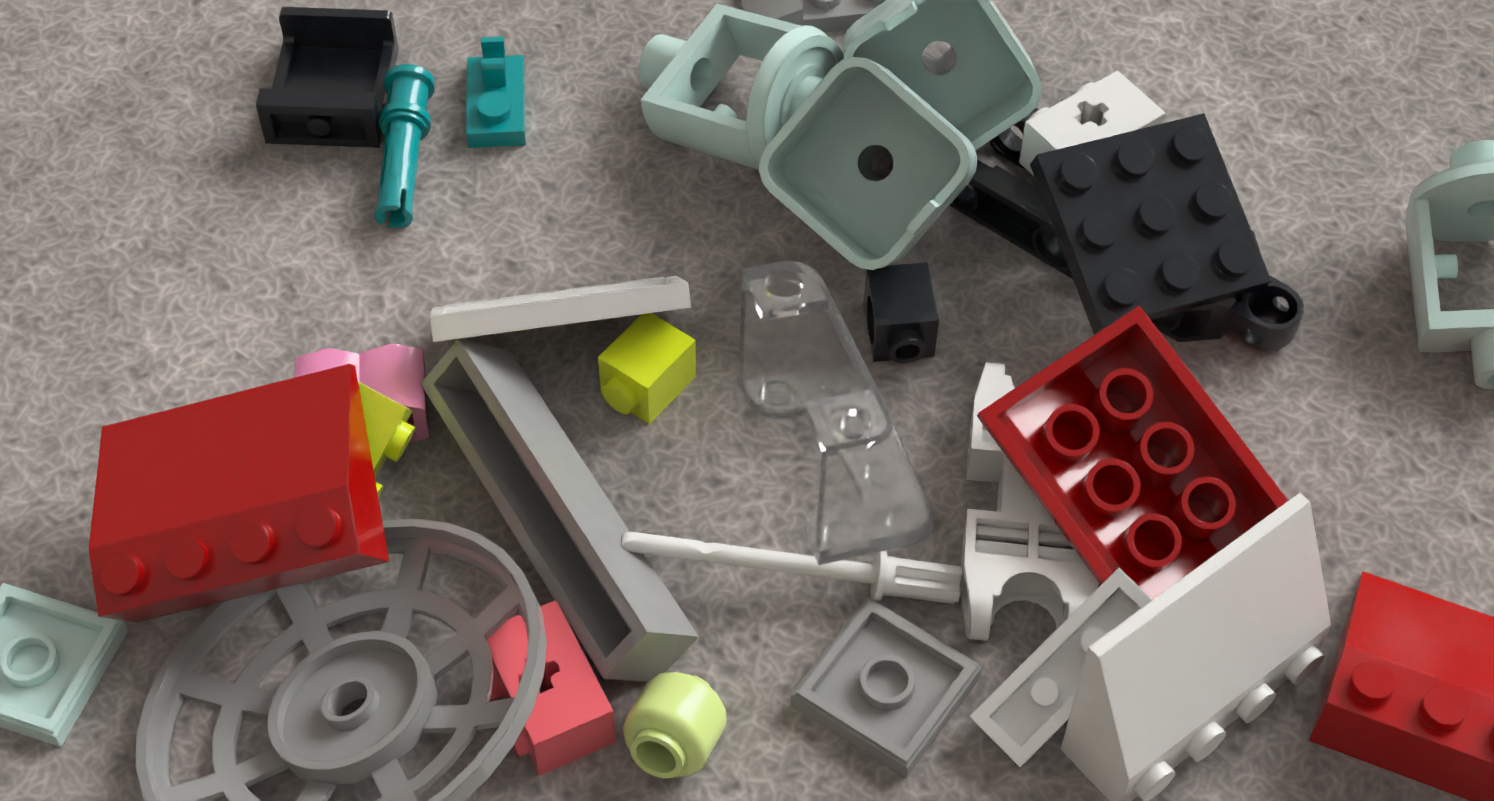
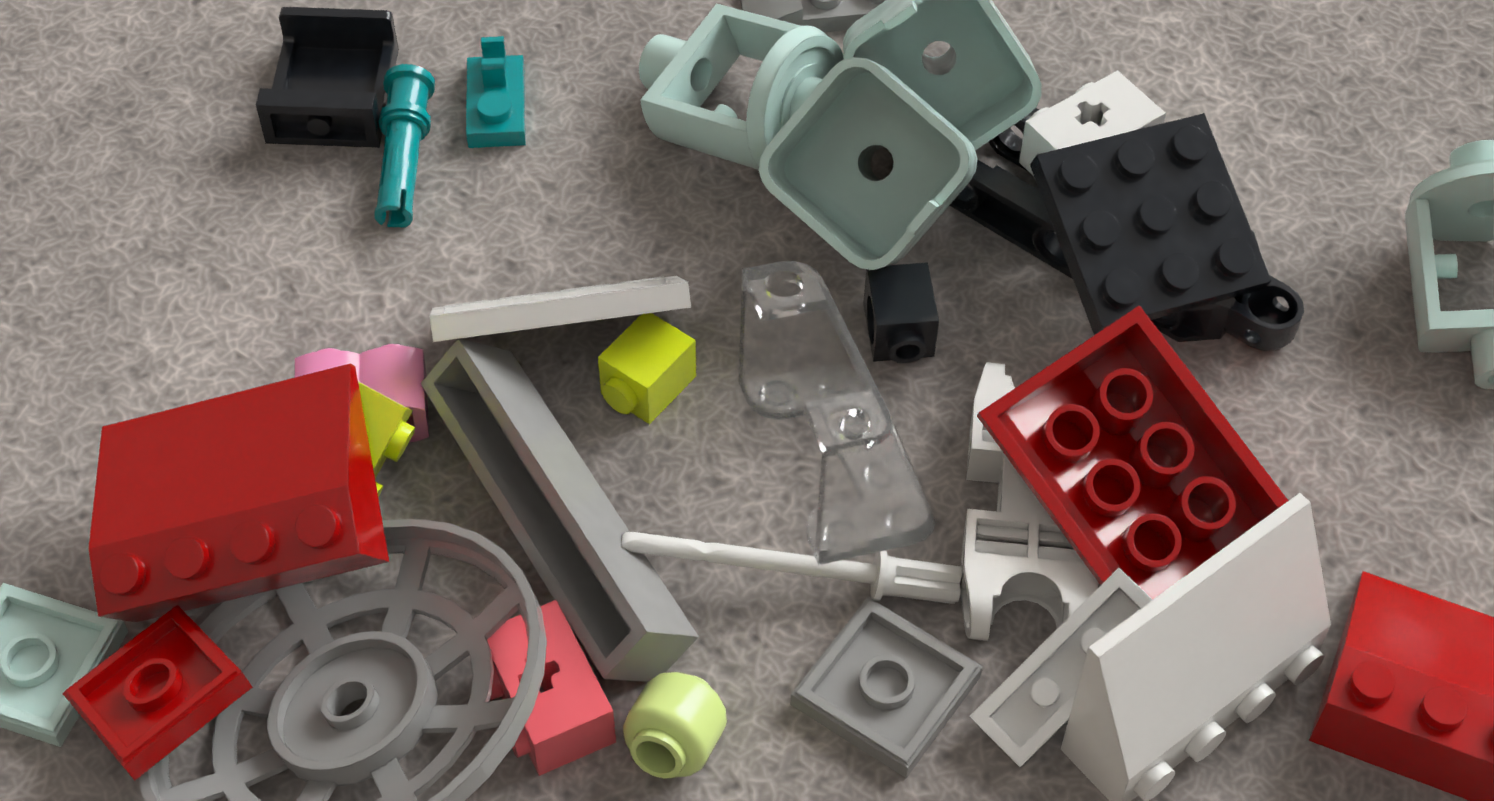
none -> red plate [62,605,253,781]

